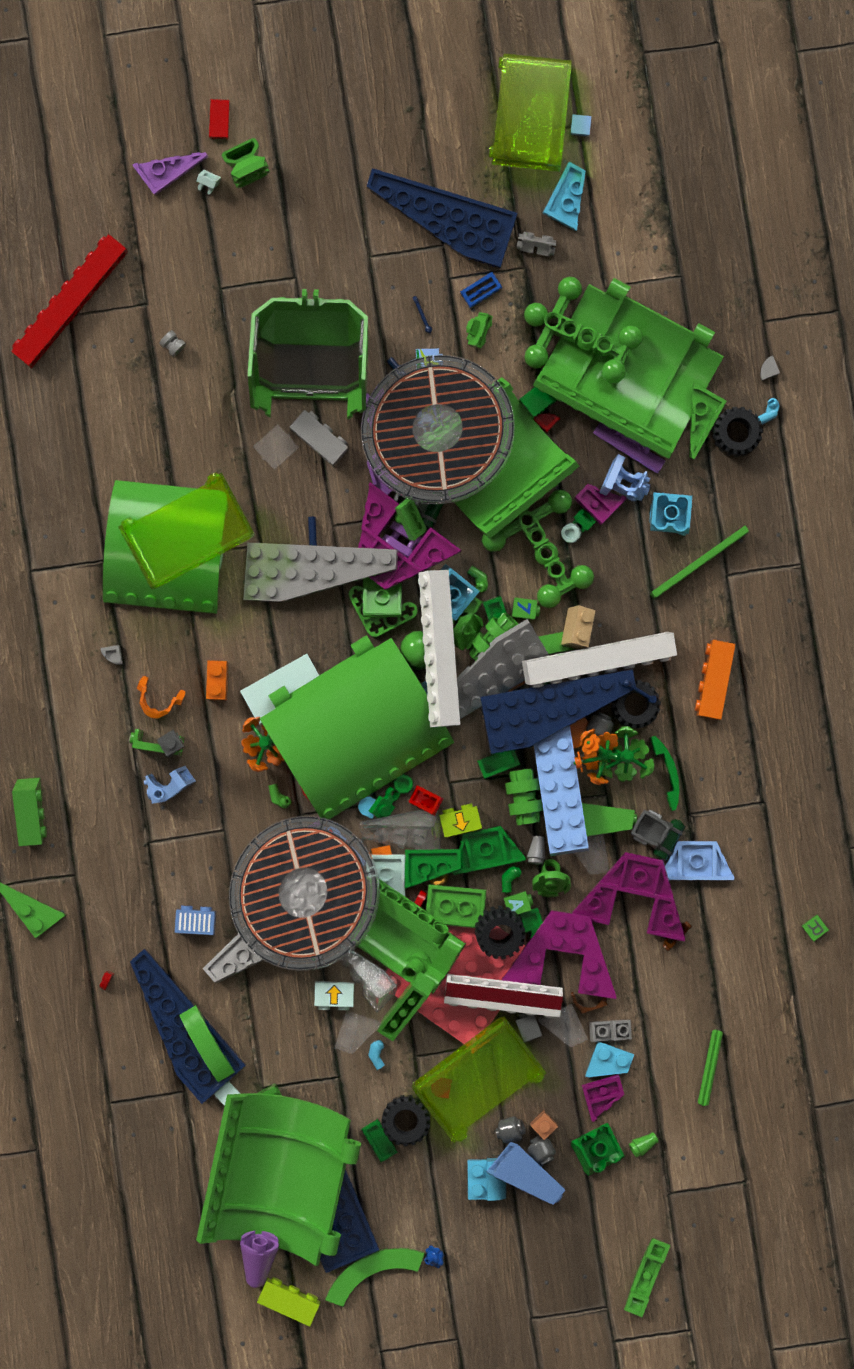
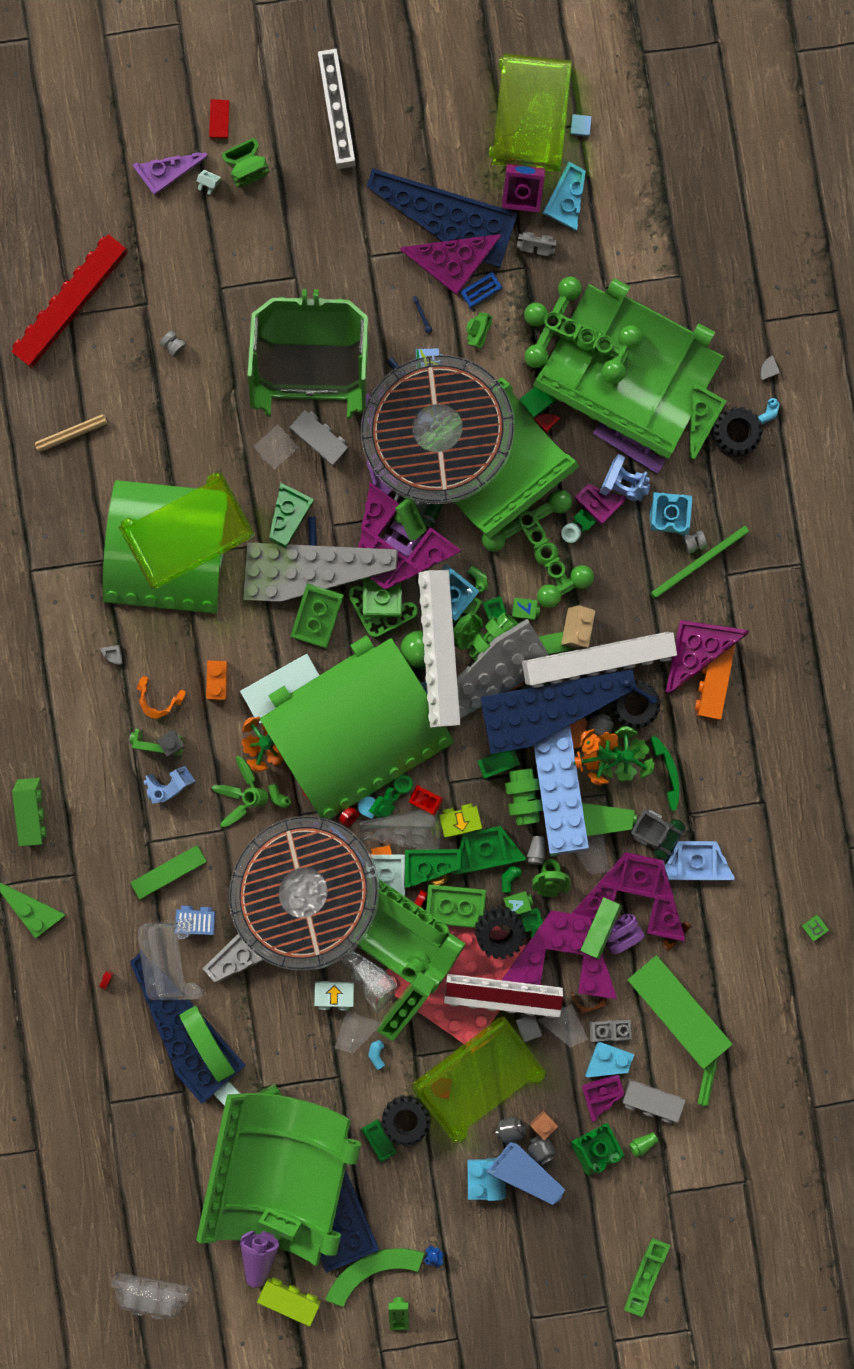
none -> tan axle [35,415,107,452]
none -> clear windscreen [111,1272,193,1319]
none -> bright green slope [131,845,207,900]
none -> clear windscreen [137,917,205,1000]
none -> bright green plant [212,756,268,827]
none -> bright green tile [258,1207,302,1241]
none -> wing [269,482,314,548]
none -> bright green tile [290,583,344,648]
none -> white brick [318,49,356,169]
none -> red tile [339,807,360,828]
none -> bright green tile [389,1297,409,1330]
none -> magenta tile [400,234,502,295]
none -> magenta brick [502,164,545,212]
none -> bright green tile [581,897,622,959]
none -> medium lavender brick [607,914,644,954]
none -> light grey brick [622,1079,686,1124]
none -> bright green tile [627,955,733,1069]
none -> magenta tile [666,620,749,693]
none -> light grey wheel [683,530,707,554]

